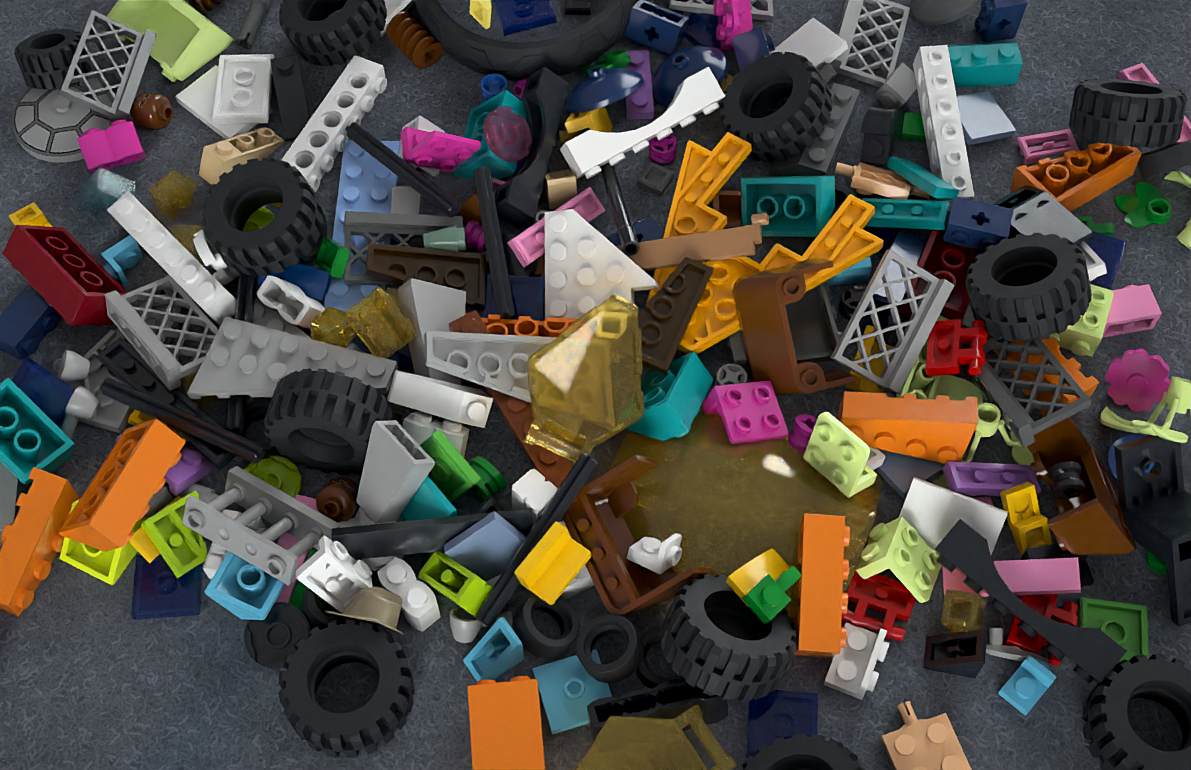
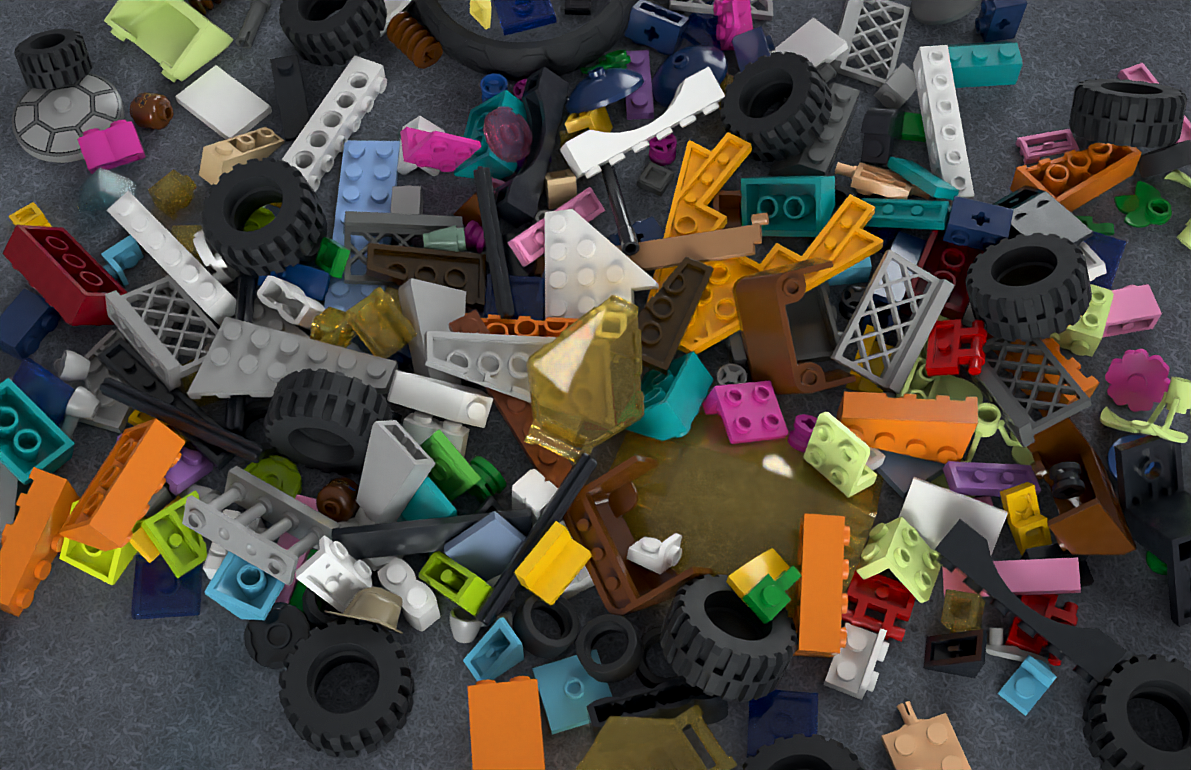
fence [58,10,157,124] -> none
white tile [211,54,274,124] -> none
black axle [345,122,461,217] -> none
tile [957,91,1016,145] -> none
bright green tile [1078,597,1149,663] -> none

